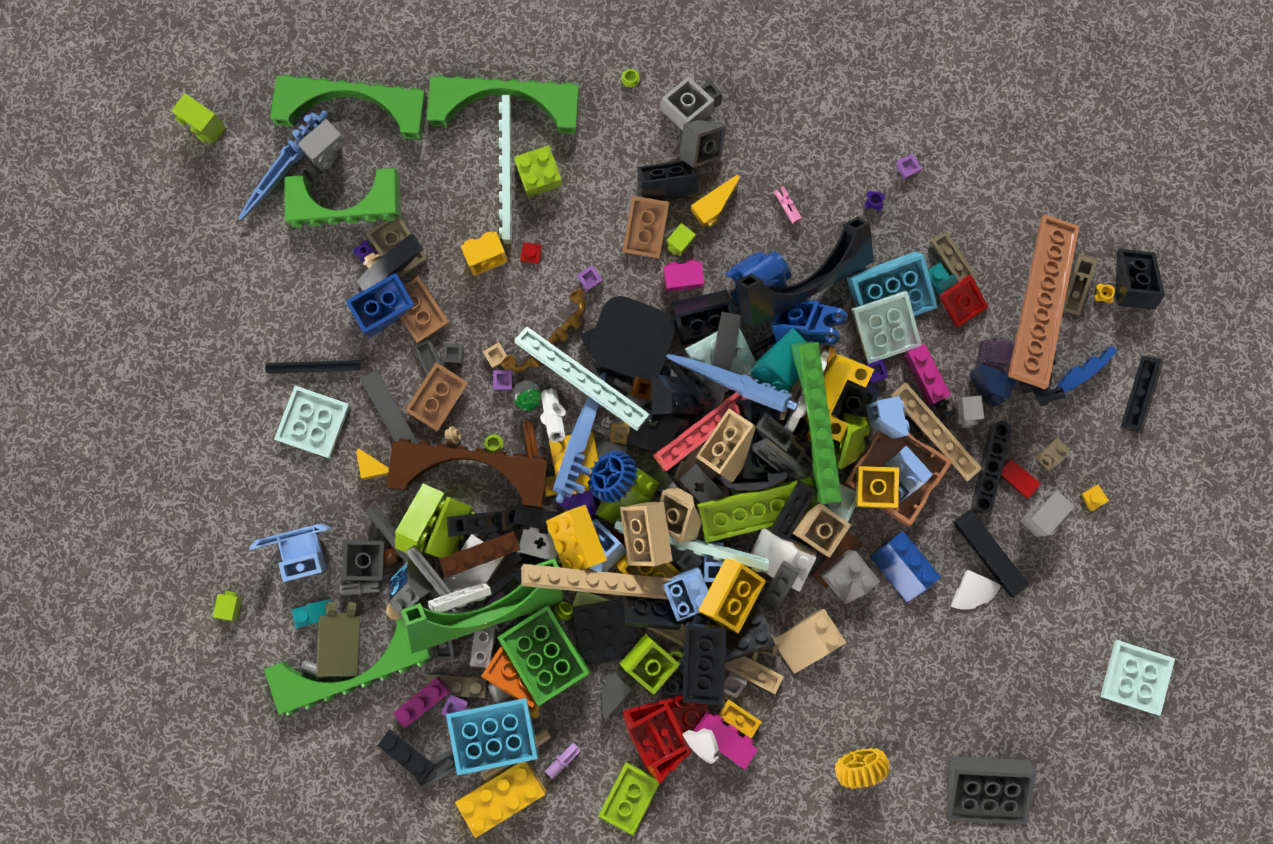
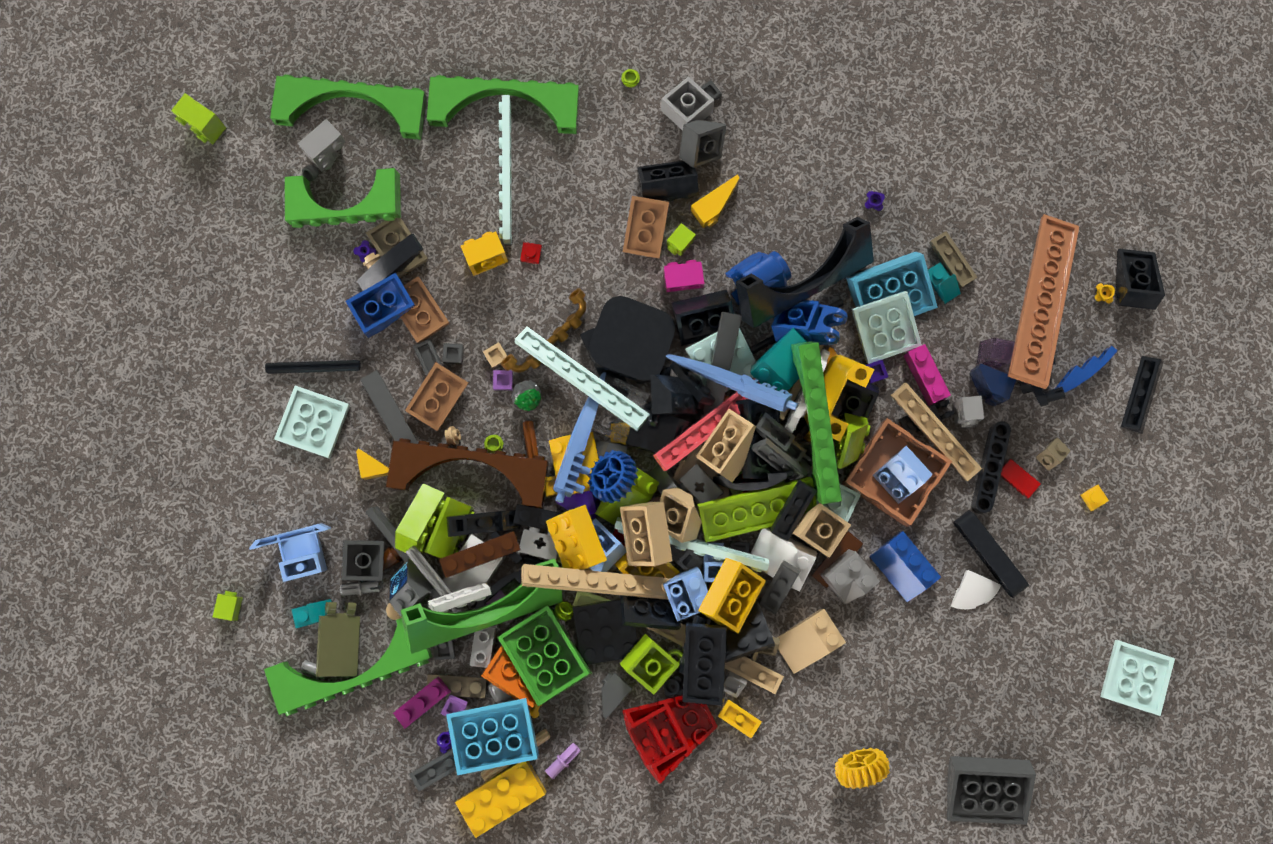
medium blue piece [239,110,329,221] -> none
black plate [377,729,436,783] -> none
lime brick [514,145,563,198] -> none
white piece [540,388,566,442] -> none
medium lavender plate [577,265,603,292] -> none
lime tile [598,762,659,836] -> none
reddish brown plate [630,377,651,401] -> none
white brick [682,728,719,764] -> none
dark pink brick [694,712,758,770] -> none
bright pink pin [774,186,803,225] -> none
yellow brick [855,466,899,509] -> none
light blue slope [866,396,910,439] -> none
medium lavender plate [896,154,922,180] -> none
red tile [938,275,988,328] -> none
light grey brick [1020,490,1075,537] -> none
dark tan slope [1063,253,1098,315] -> none
none -> dark purple plate [437,731,452,754]

